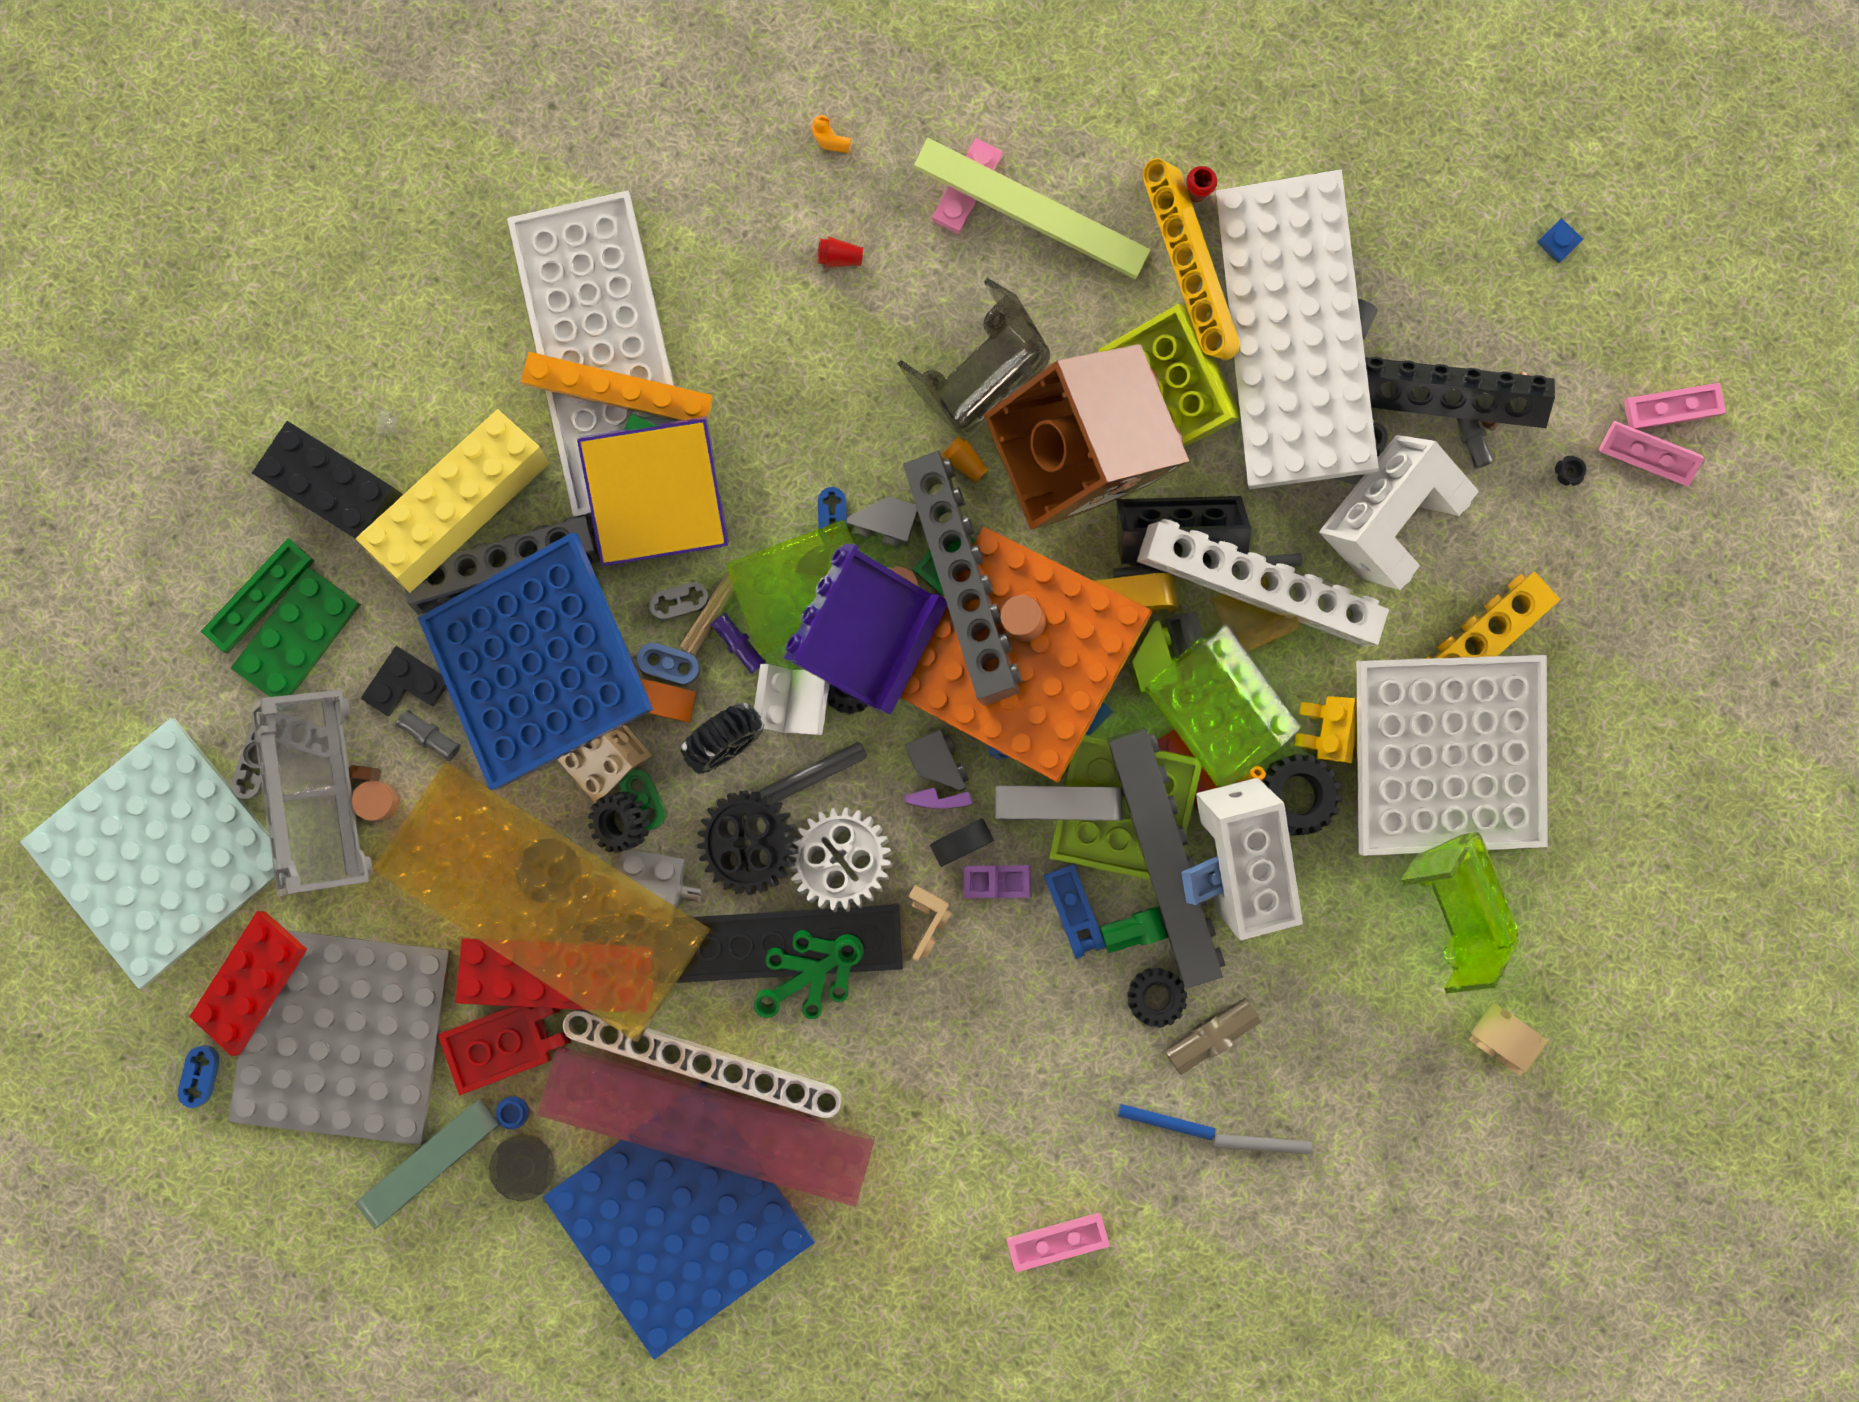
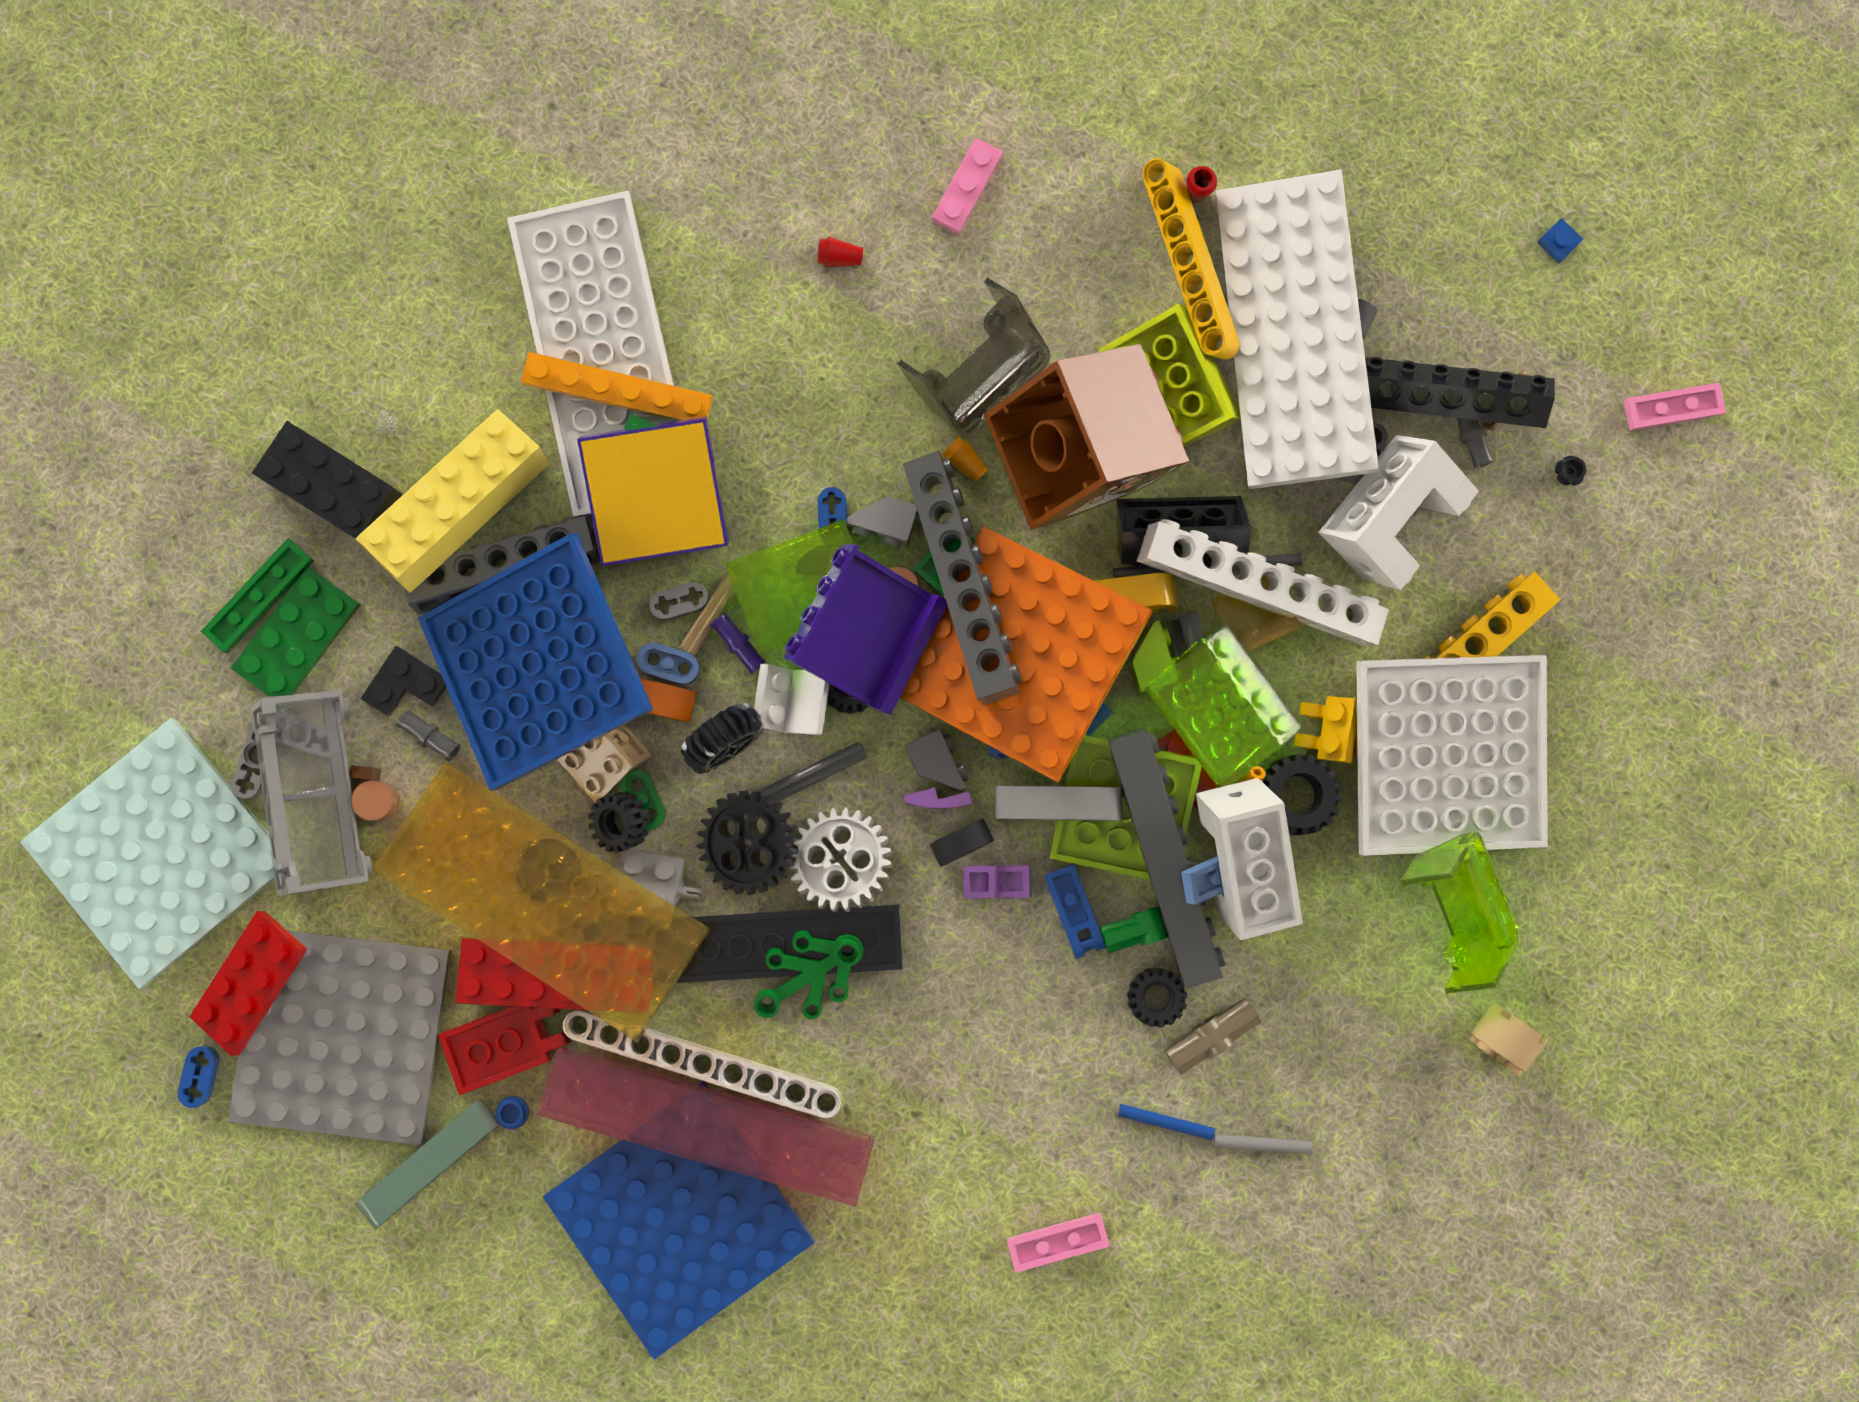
clear smoke tile [489,1134,556,1202] -> none
light orange arm [811,115,851,154] -> none
tan bracket [908,884,951,962] -> none
yellowish green tile [913,137,1151,280] -> none
nougat piece [1001,595,1046,642] -> none
bright pink plate [1599,421,1704,487] -> none

